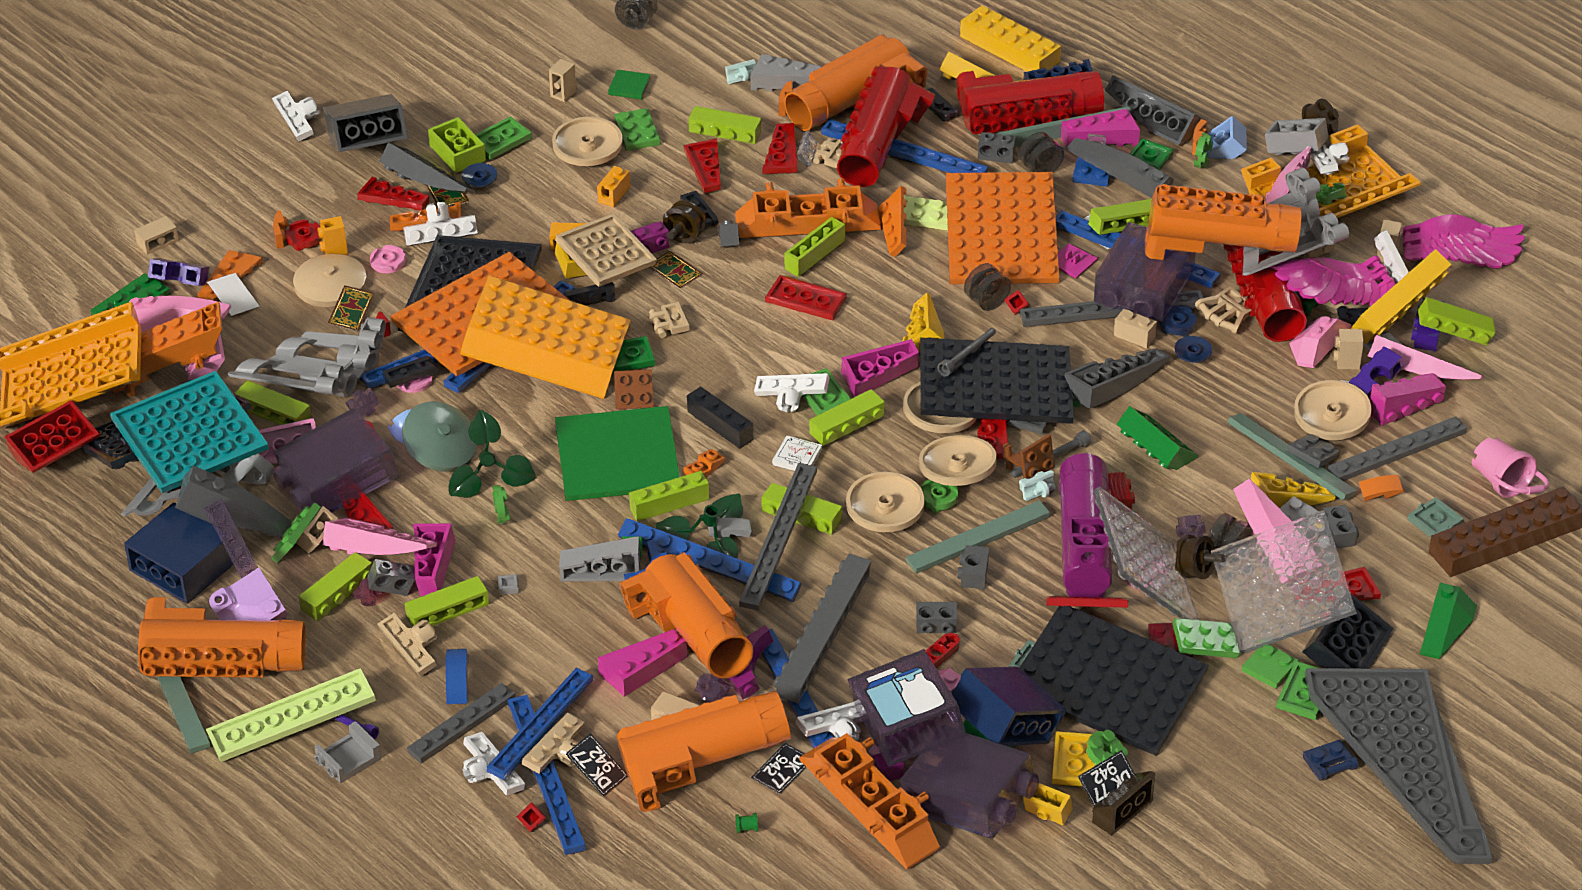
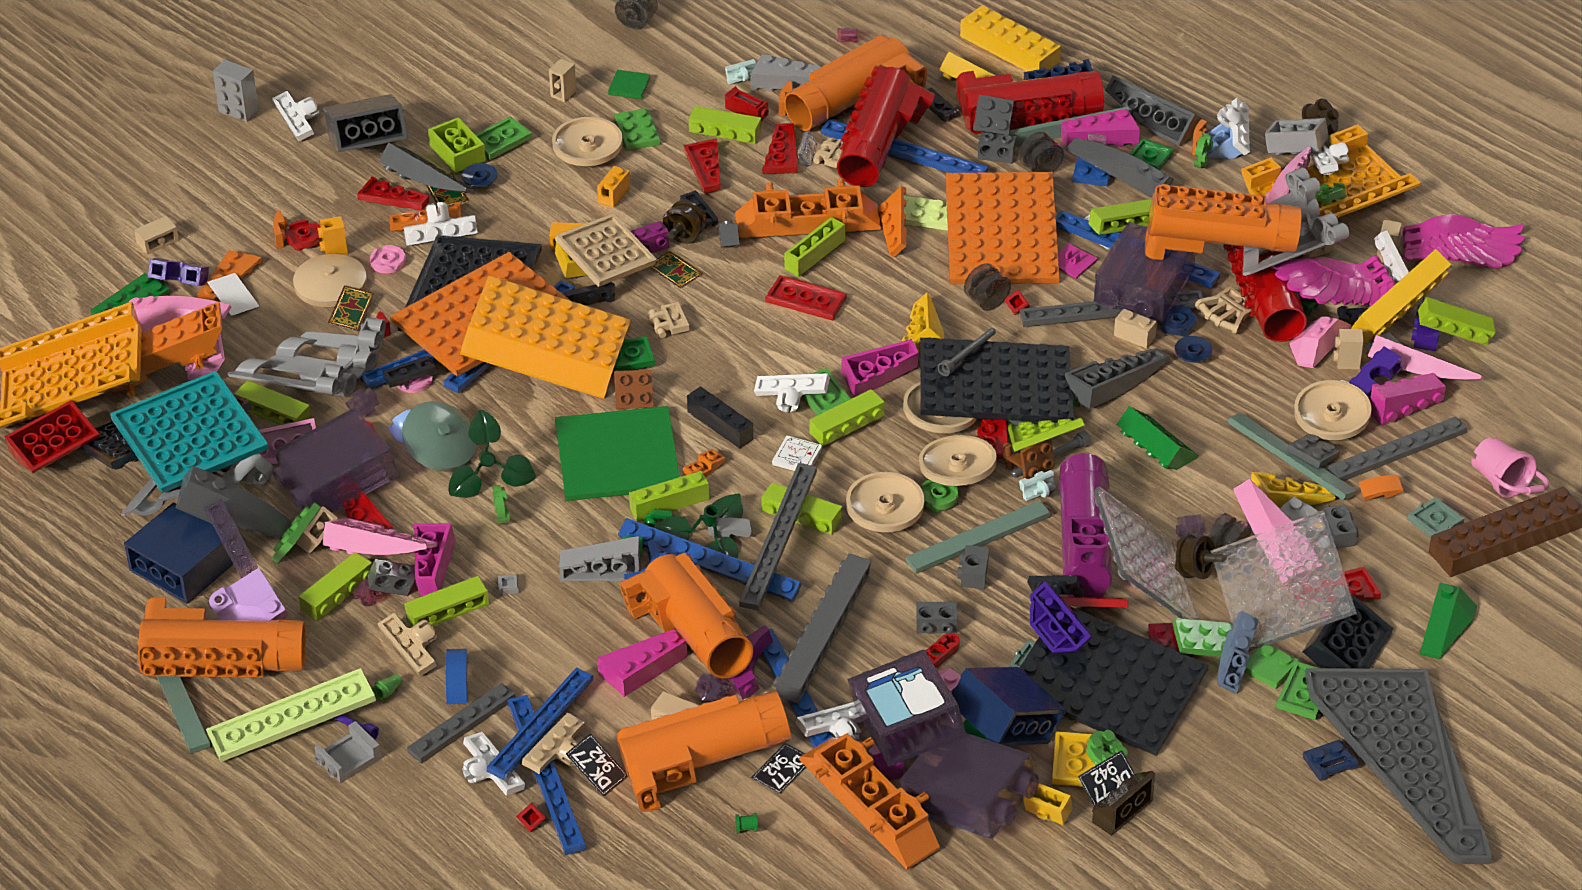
red brick [1108,471,1135,513] -> none
none -> light grey brick [213,60,259,122]
none -> bright green cone [372,674,402,700]
none -> green arm [644,509,672,528]
none -> red window [725,86,769,121]
none -> clear pink piece [837,28,858,42]
none -> dark grey plate [973,95,1014,135]
none -> lime tile [1007,418,1084,452]
none -> black plate [1027,575,1085,597]
none -> dark purple wedge [1030,581,1092,654]
none -> white plate [1217,98,1250,155]
none -> sand blue slope [1218,611,1259,693]

